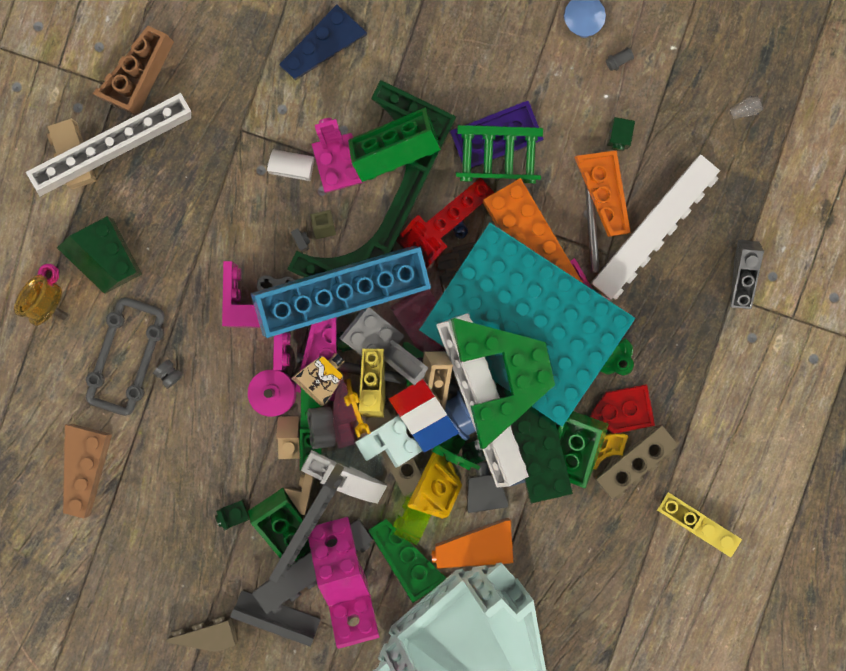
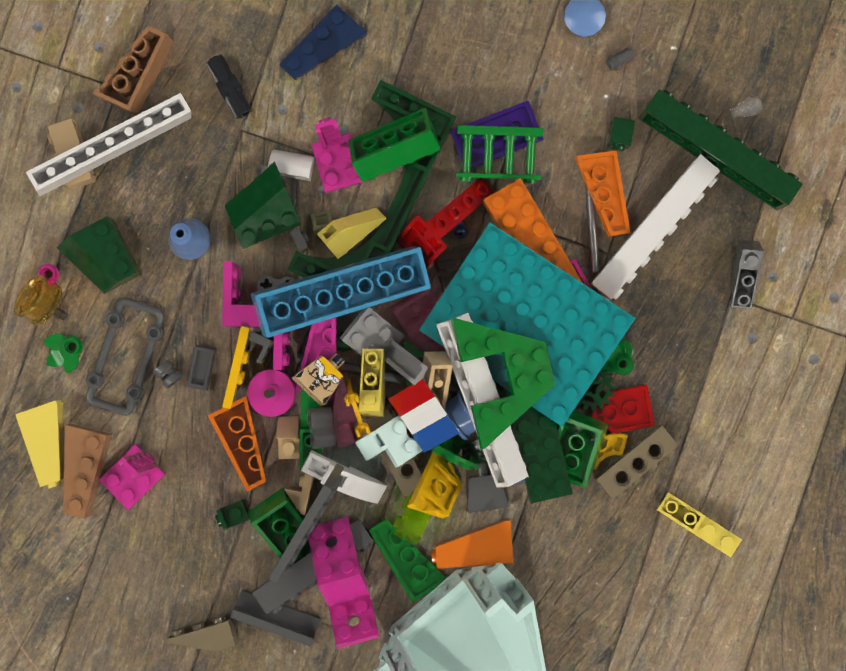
none -> light yellow slope [15,400,65,489]
none -> green plate [44,334,83,373]
none -> dark pink bracket [99,444,166,510]
none -> medium blue cone [168,218,211,260]
none -> dark grey tile [186,345,216,391]
none -> black piece [206,54,252,119]
none -> orange wedge [208,396,267,492]
none -> yellow wing [222,326,251,409]
none -> dark green wedge [225,161,301,249]
none -> dark grey panel [248,331,274,364]
none -> light yellow slope [317,207,386,259]
none -> dark green gear [577,370,615,411]
none -> dark green brick [638,89,803,211]

